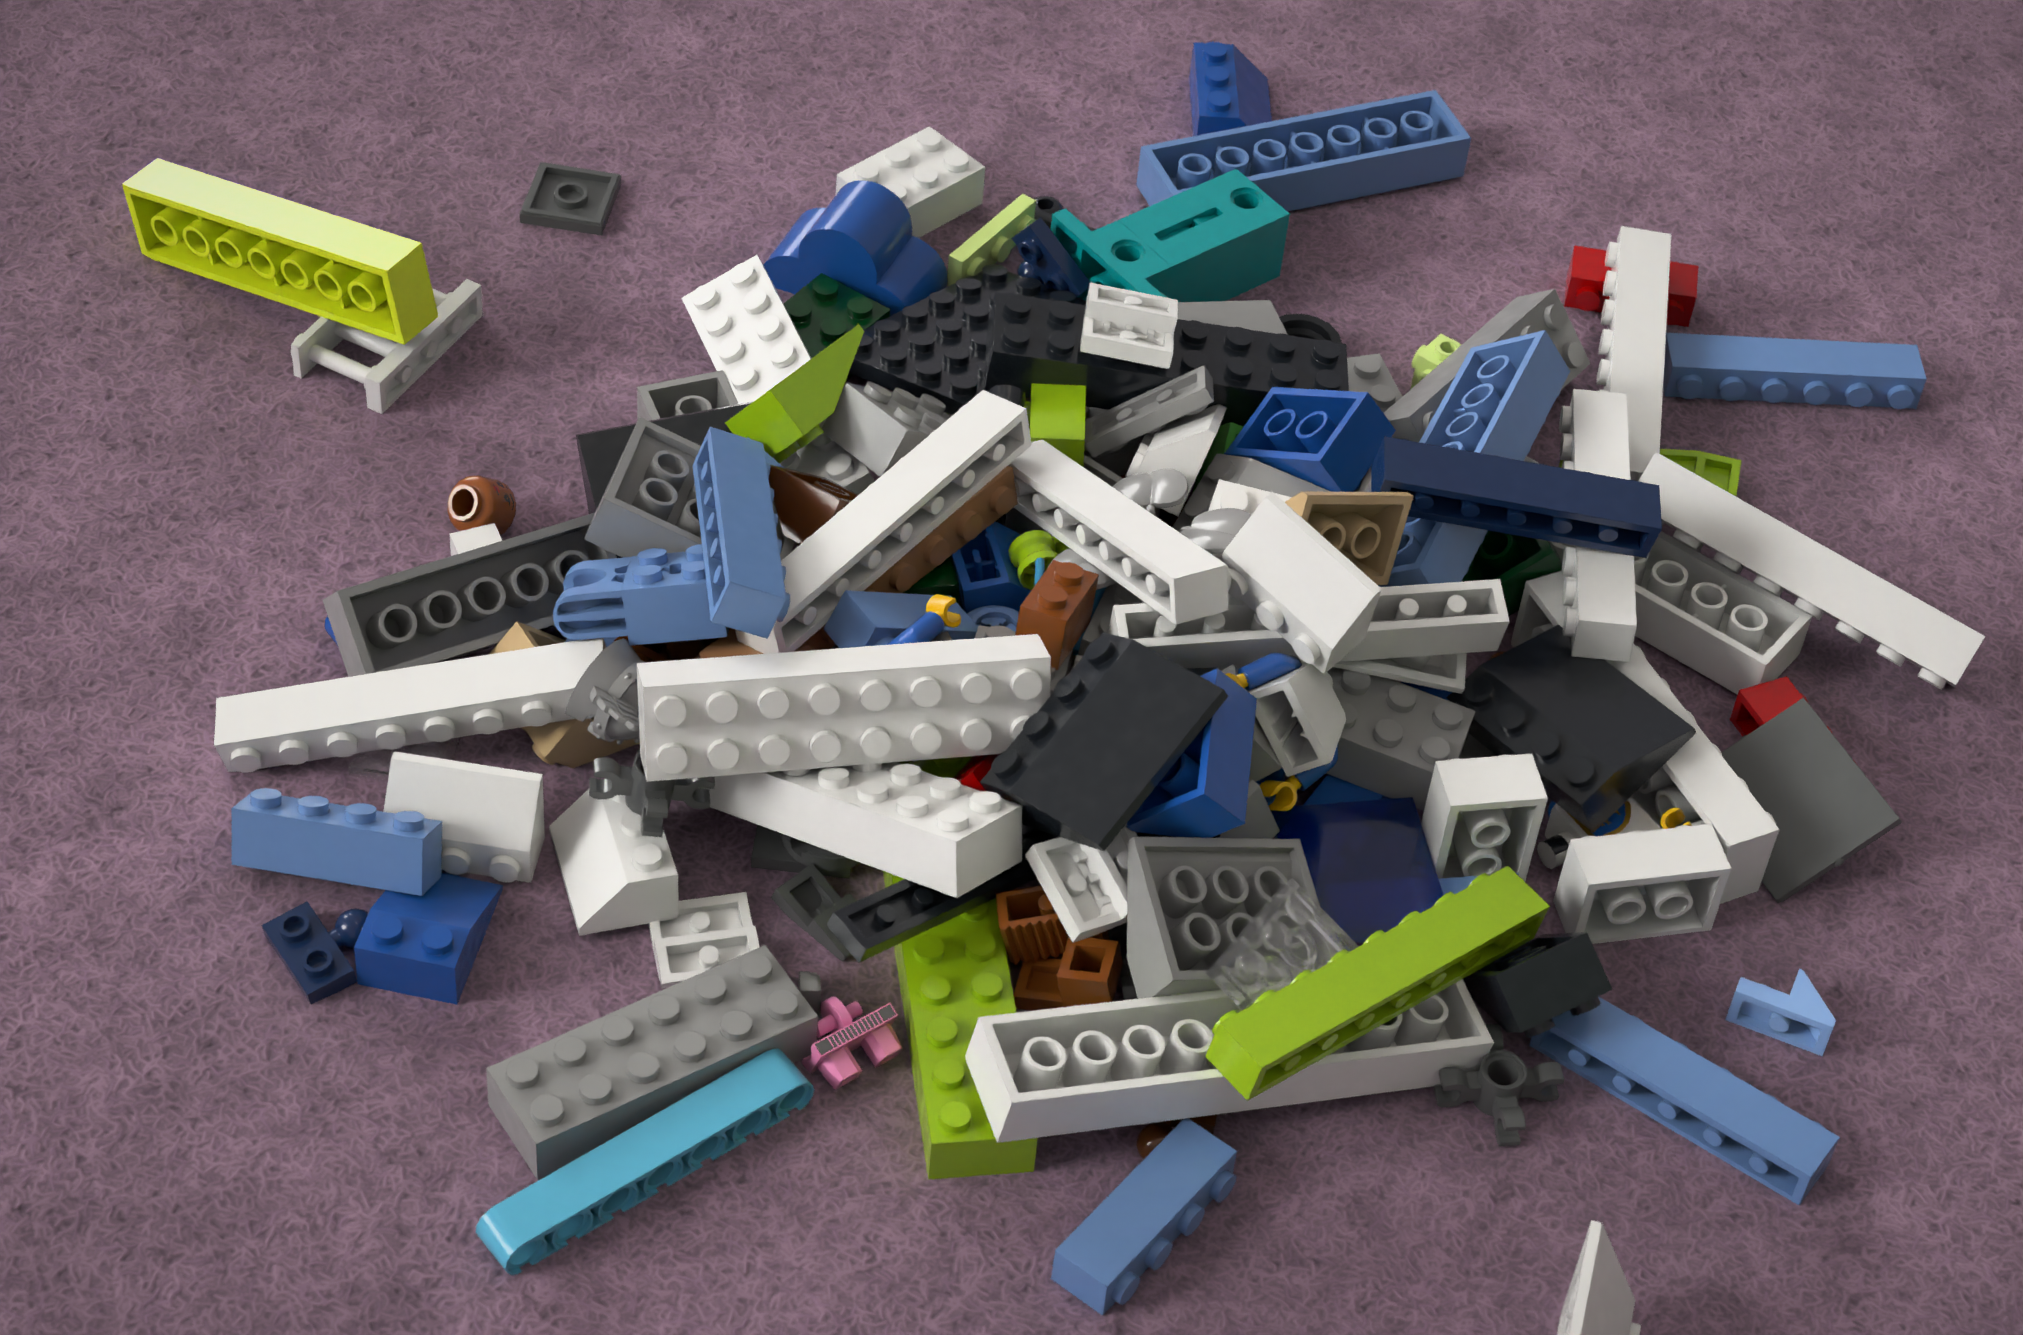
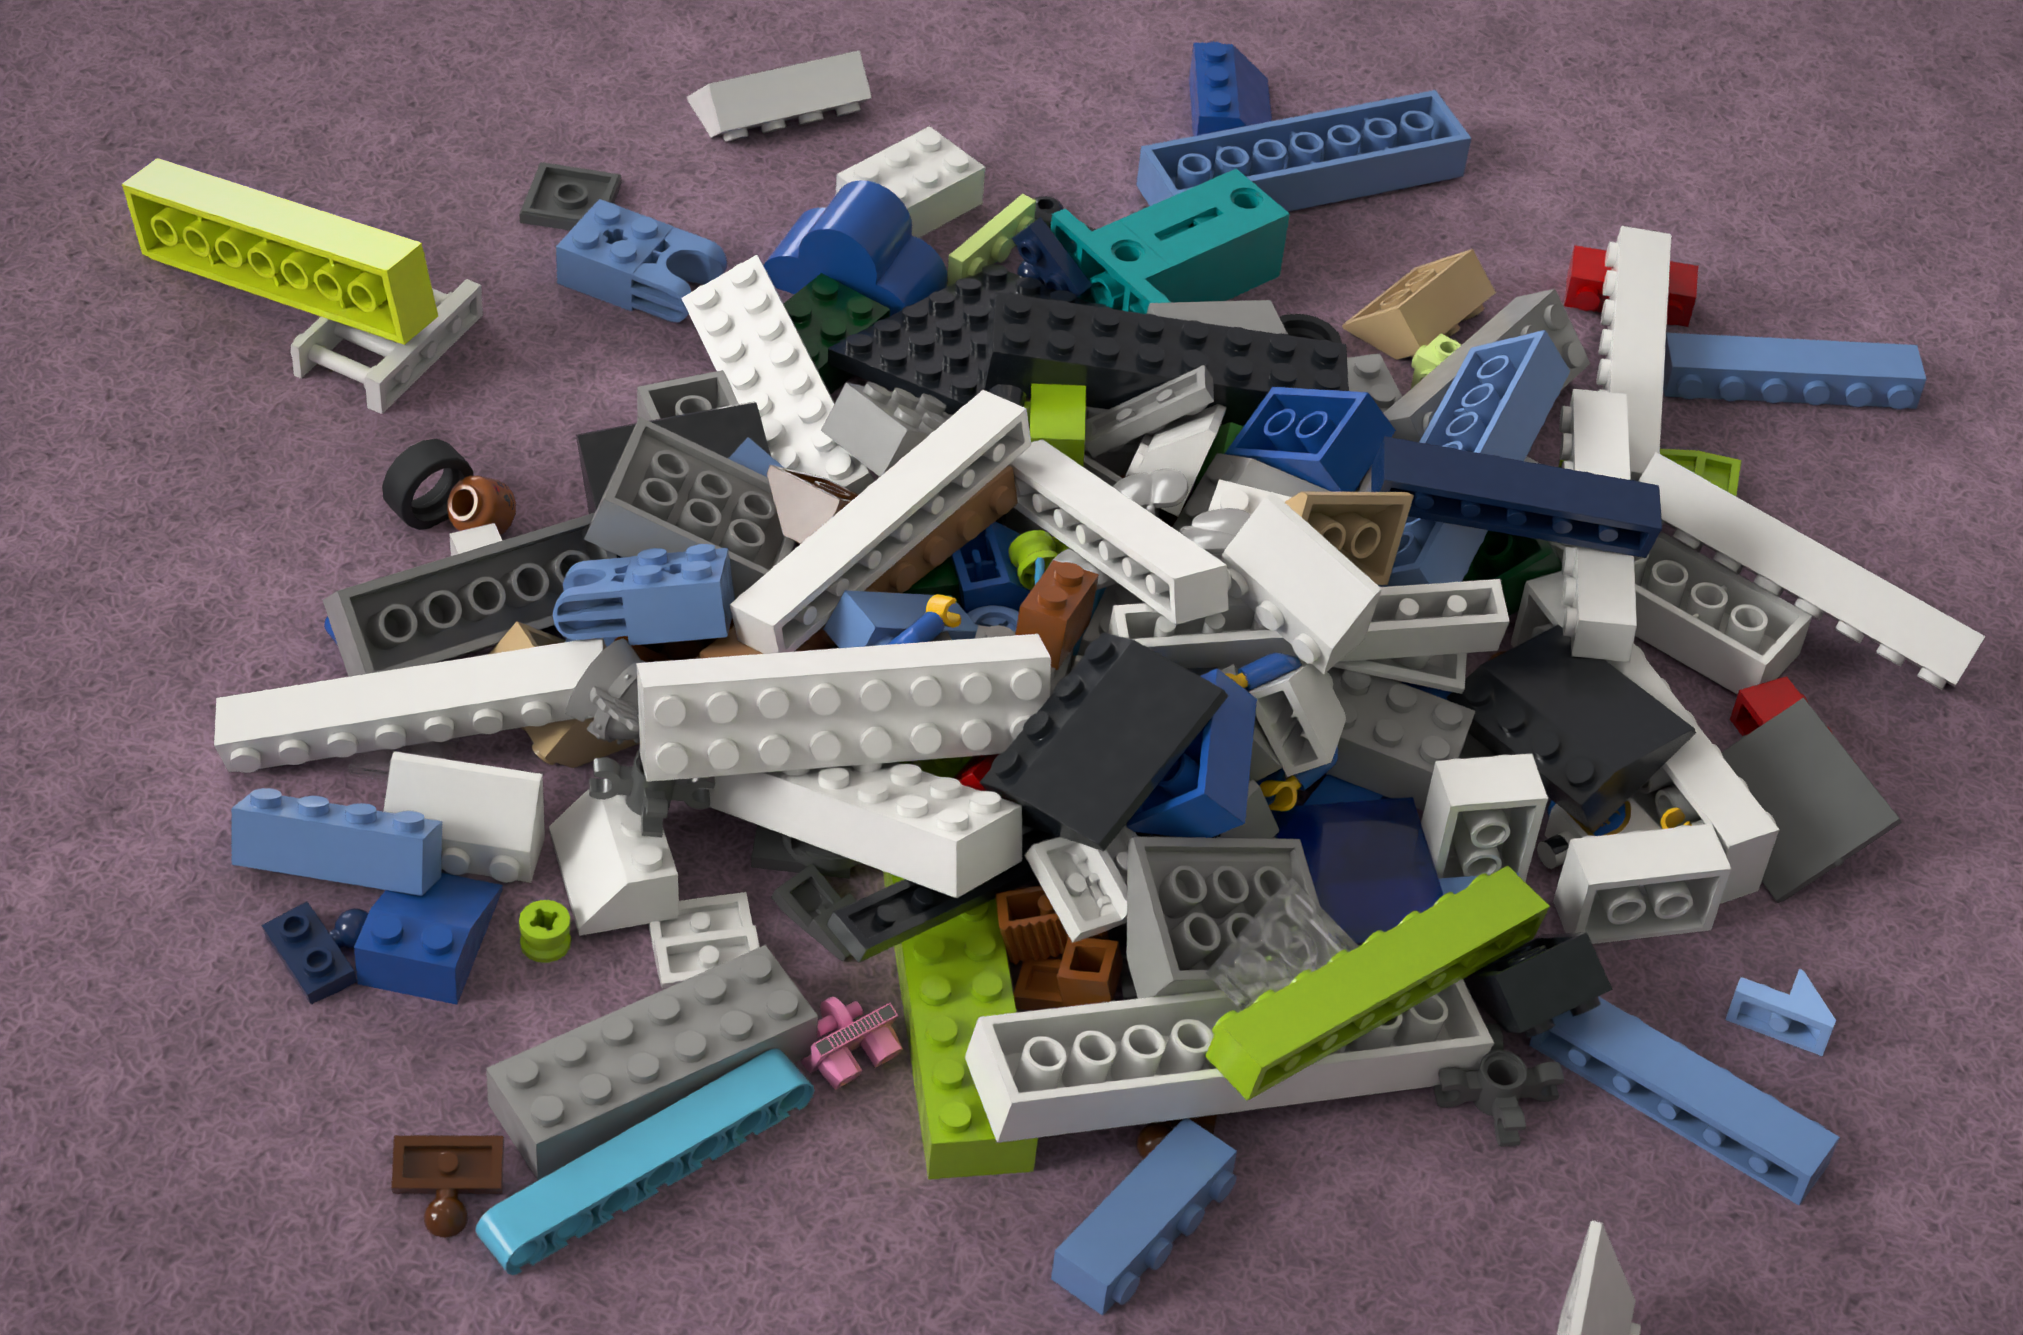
medium blue brick [692,427,790,639] -> none
lime slope [725,324,864,464] -> none
light grey tile [798,971,821,1018] -> none
white slope [1080,282,1178,369] -> none
none -> black tyre [382,439,474,530]
none -> reddish brown plate [391,1135,504,1238]
none -> lime wheel [519,900,571,963]
none -> medium blue brick [556,199,727,322]
none -> white slope [687,50,872,142]
none -> tan slope [1342,249,1496,360]

